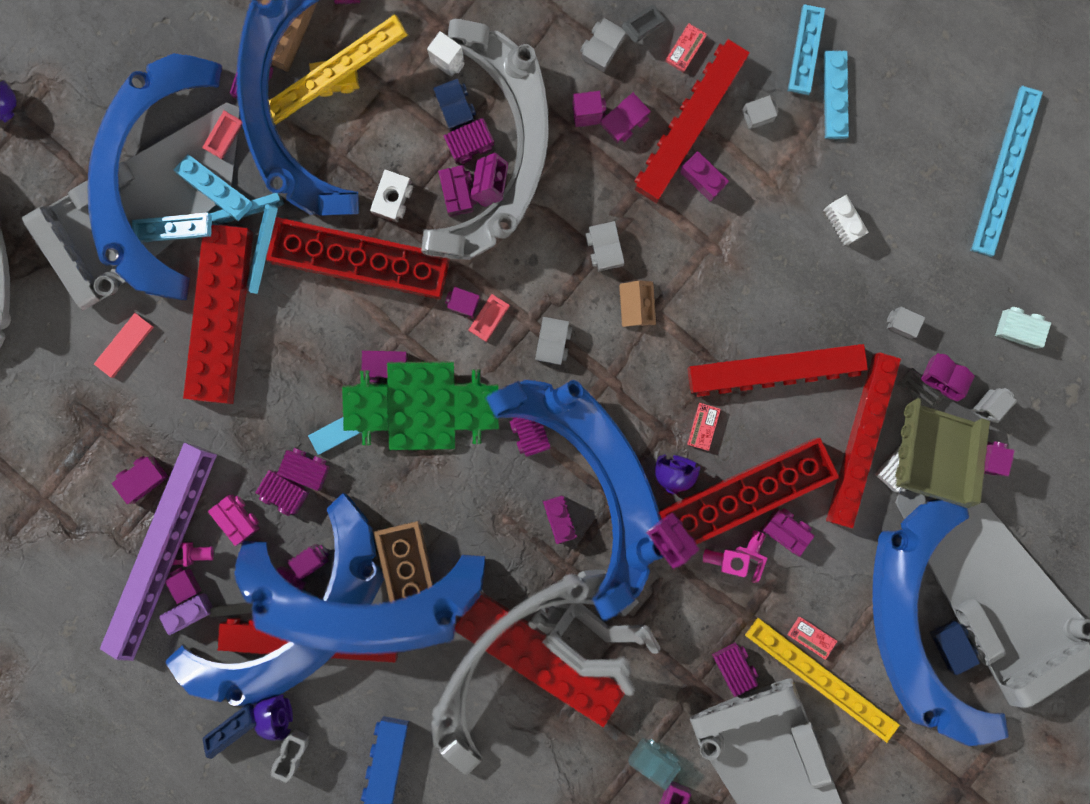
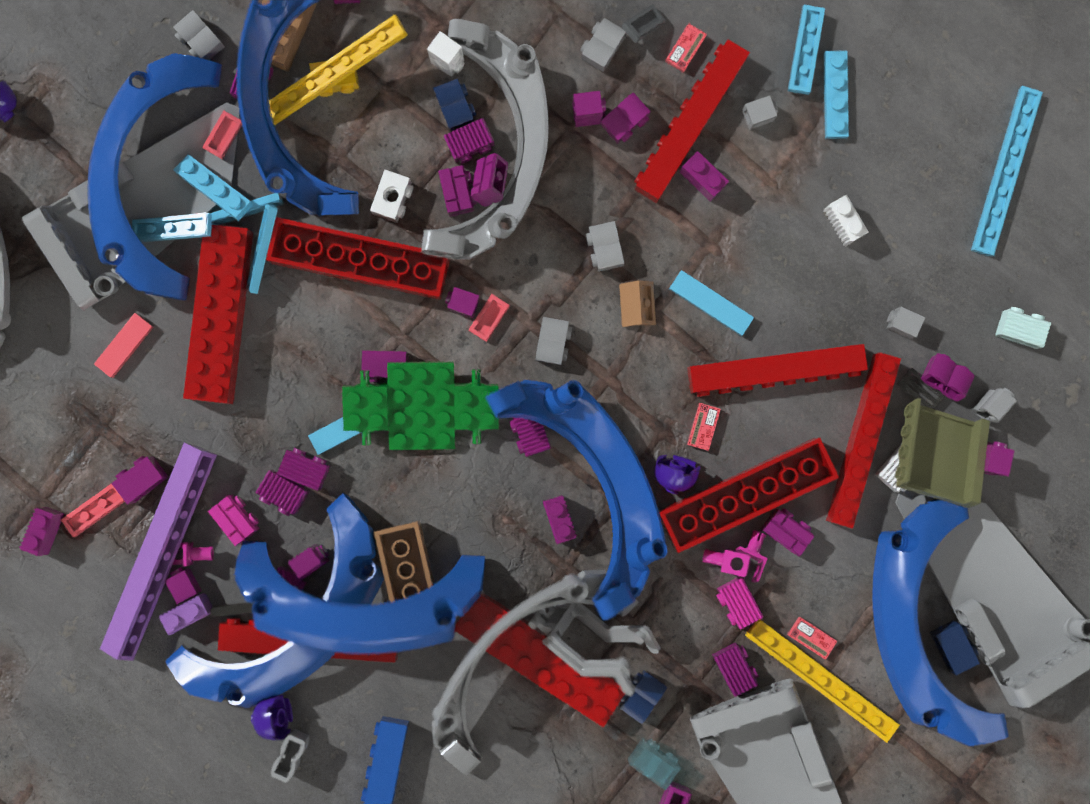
dark blue tile [202,704,256,759] -> none
magenta brick [647,513,699,569] -> none
none -> magenta brick [19,507,64,556]
none -> coral tile [61,484,125,537]
none -> light grey brick [173,10,225,60]
none -> dark blue brick [619,670,667,724]
none -> medium azure tile [669,270,754,336]
none -> dark pink brick [716,576,763,629]

